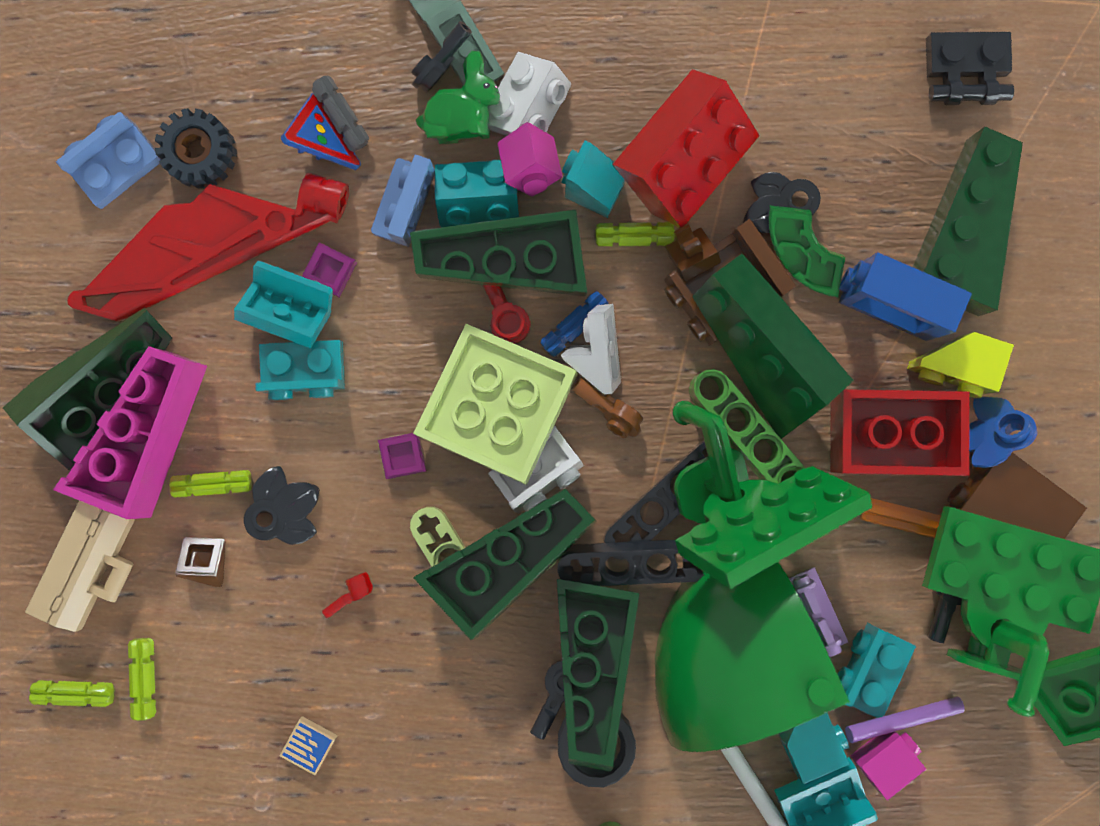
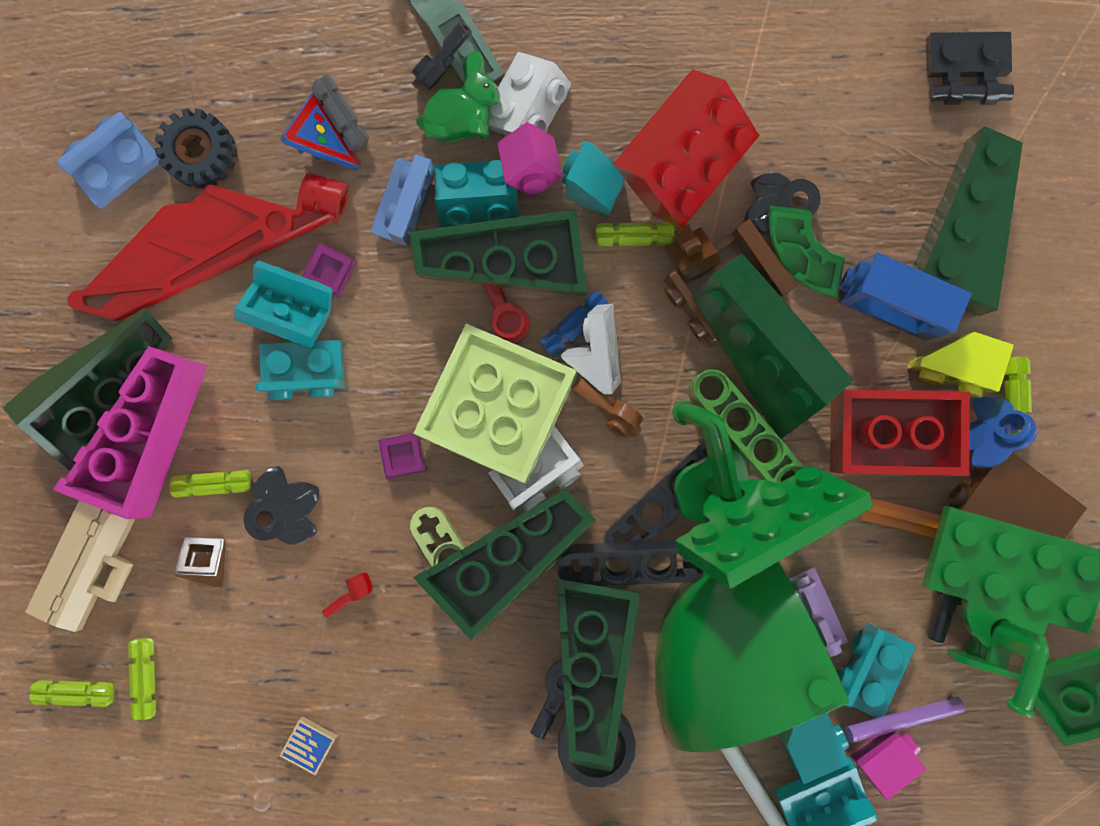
none -> lime axle [1005,357,1032,435]

